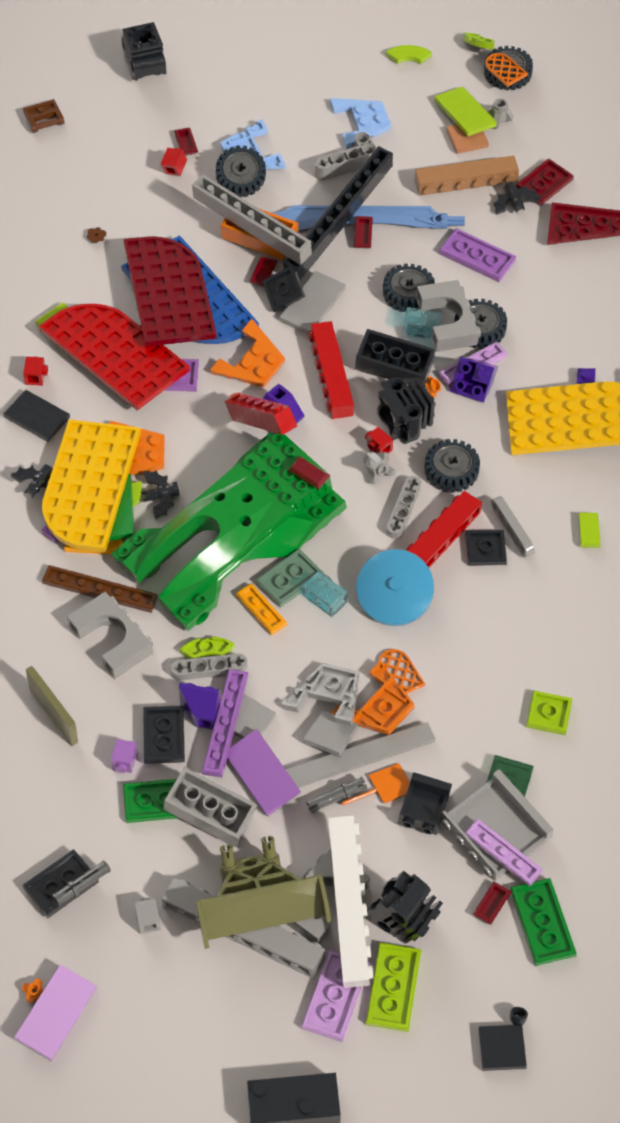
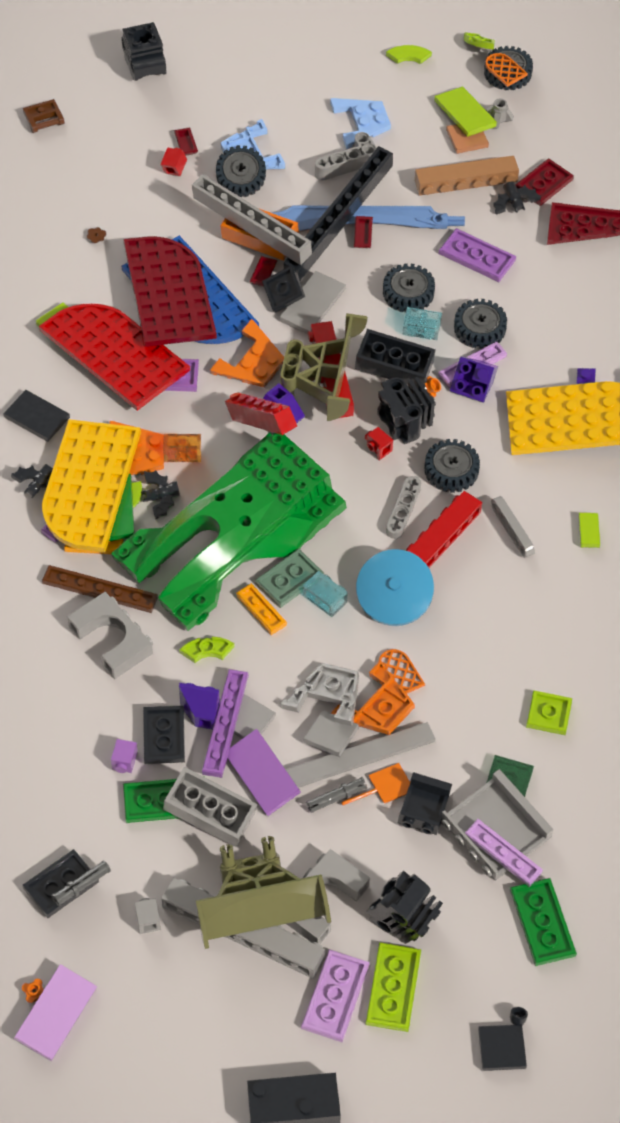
red brick [23,356,48,386] -> none
olive tile [26,666,78,746] -> none
light grey beam [171,654,247,680] -> none
dark red tile [289,456,330,490] -> none
white brick [329,816,373,988] -> none
light grey rock [363,452,395,484] -> none
light grey arch [416,280,481,352] -> none
black tile [465,530,507,566] -> none
dark red tile [473,881,512,925] -> none
none -> clear orange brick [163,434,202,462]
none -> olive piece [281,313,368,421]

